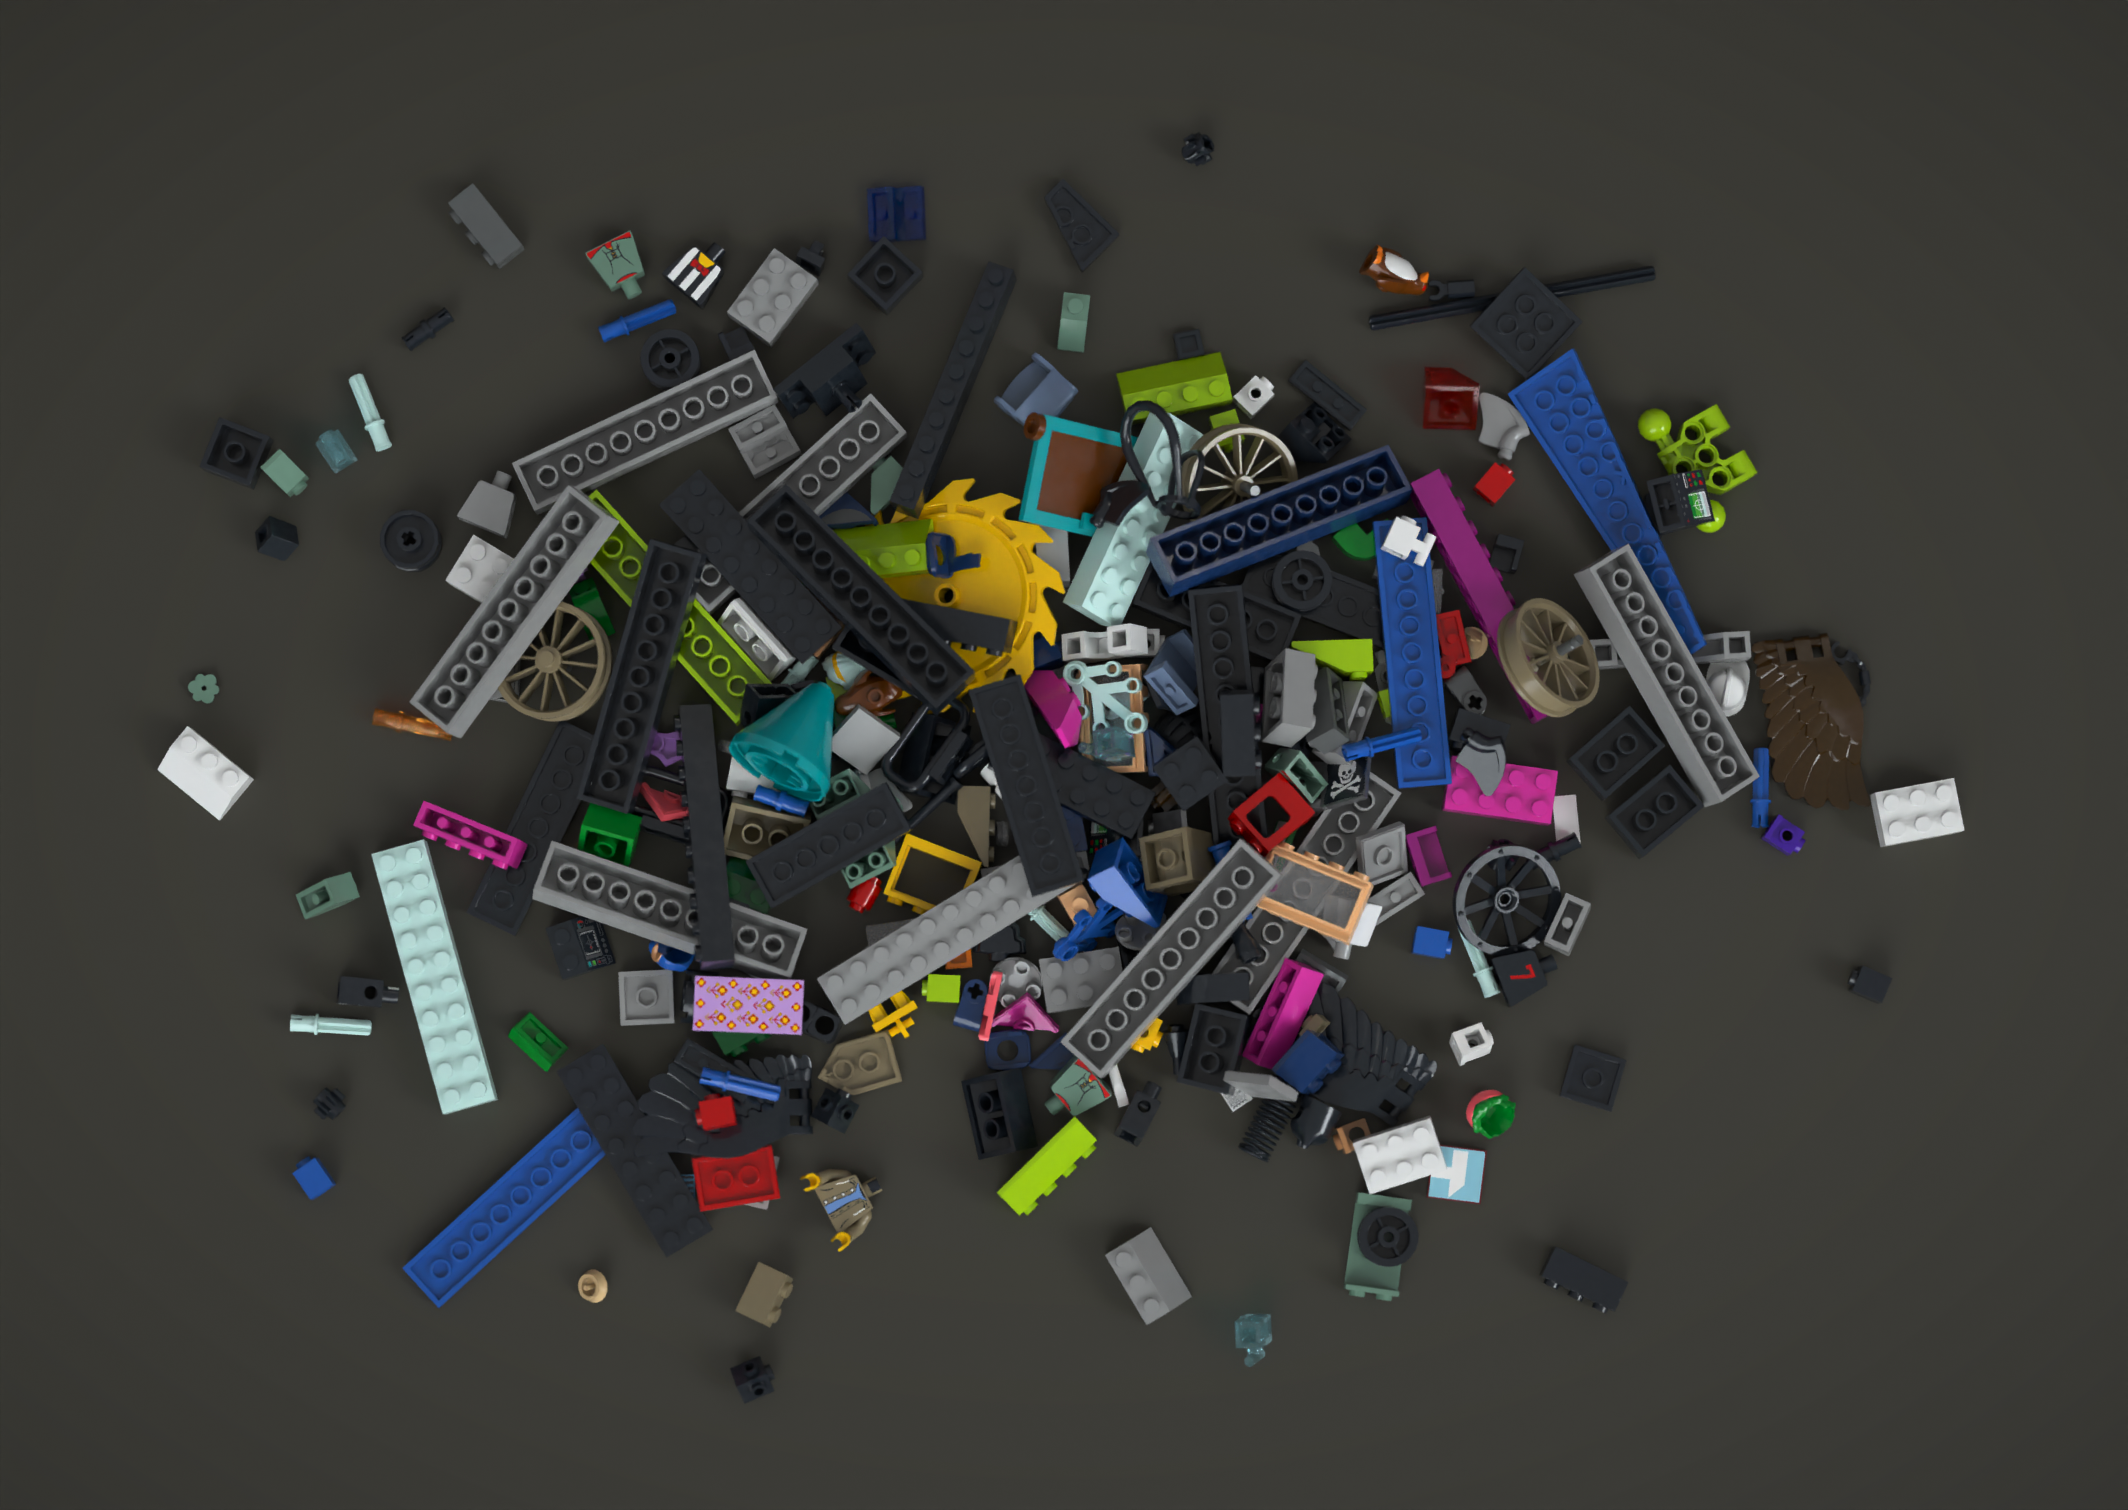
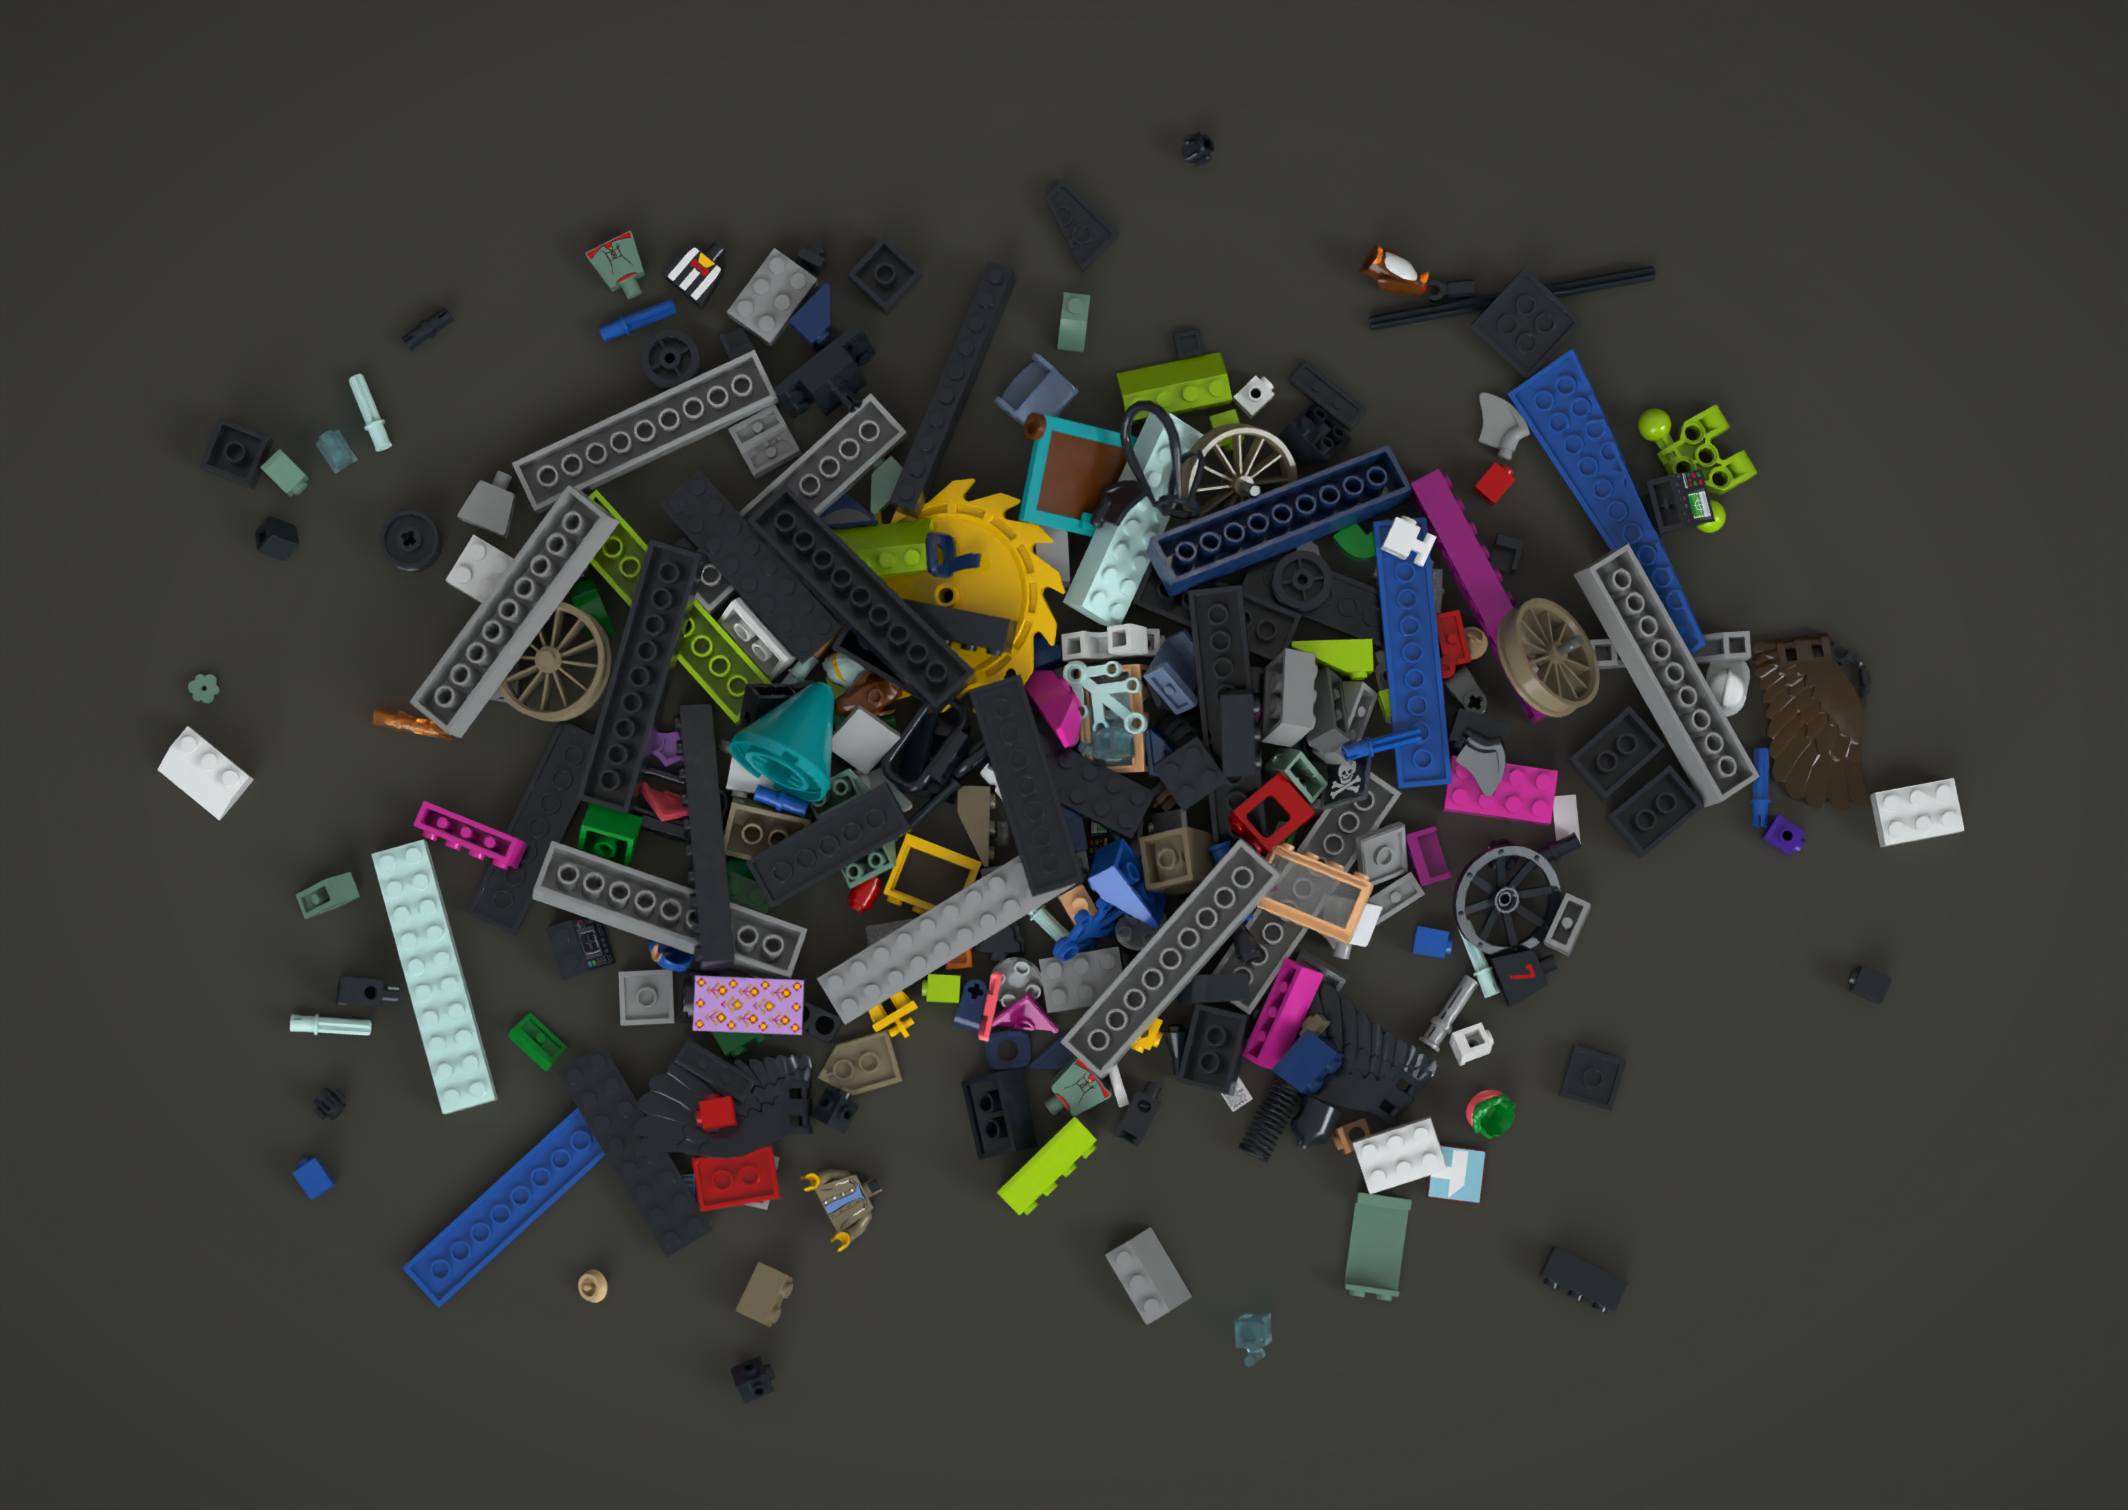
dark grey brick [448,183,525,269] -> none
blue axle [699,1066,781,1101] -> none
clear blue slope [867,186,926,242] -> none
light grey tile [1224,1071,1298,1102] -> none
black wheel [1357,1207,1419,1267] -> none
clear red slope [1423,367,1480,430] -> none
none -> dark blue slope [789,283,832,351]
none -> light grey pin [1418,975,1479,1053]

